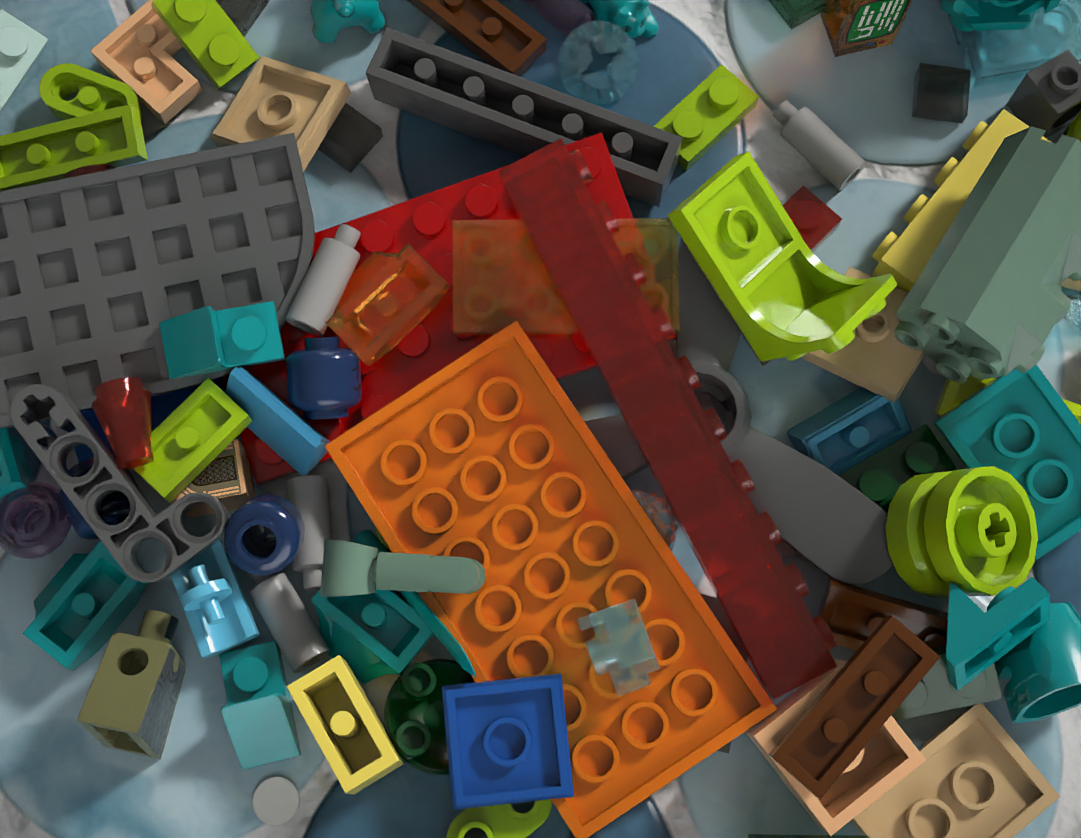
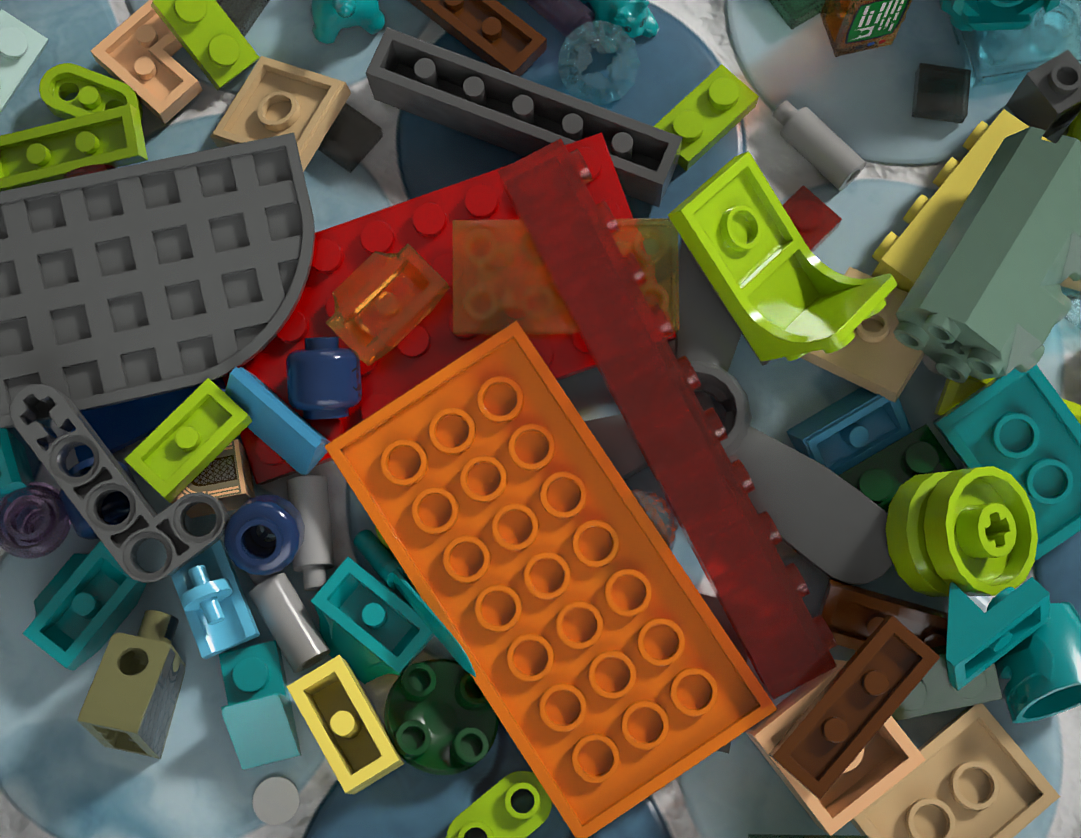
clear red cone [91,377,154,469] -> none
teal slope [159,301,285,380] -> none
light grey cylinder [285,224,361,337] -> none
sand green piece [320,539,486,597] -> none
blue tile [442,673,574,810] -> none
clear light blue brick [577,599,660,696] -> none

